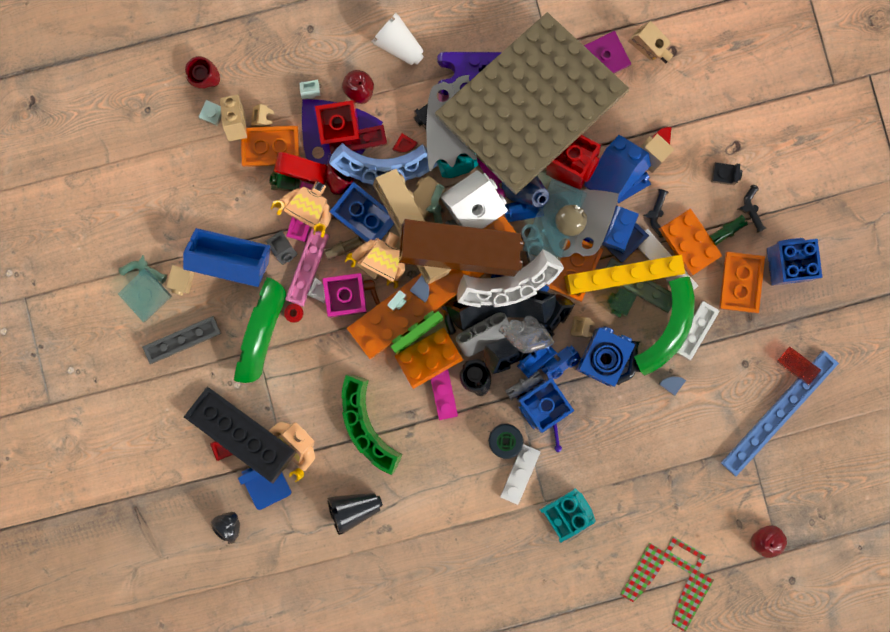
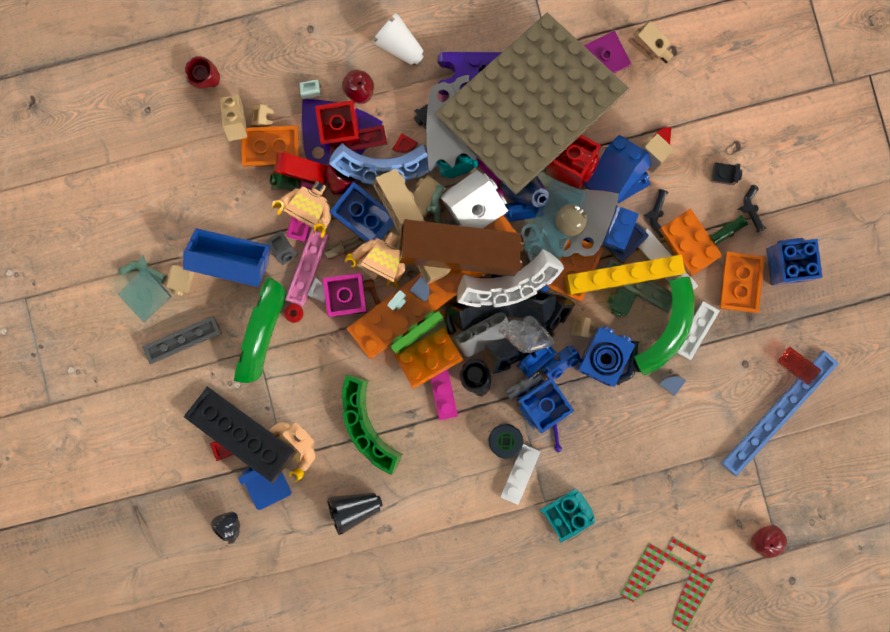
light aqua plate [199,100,222,126] -> none

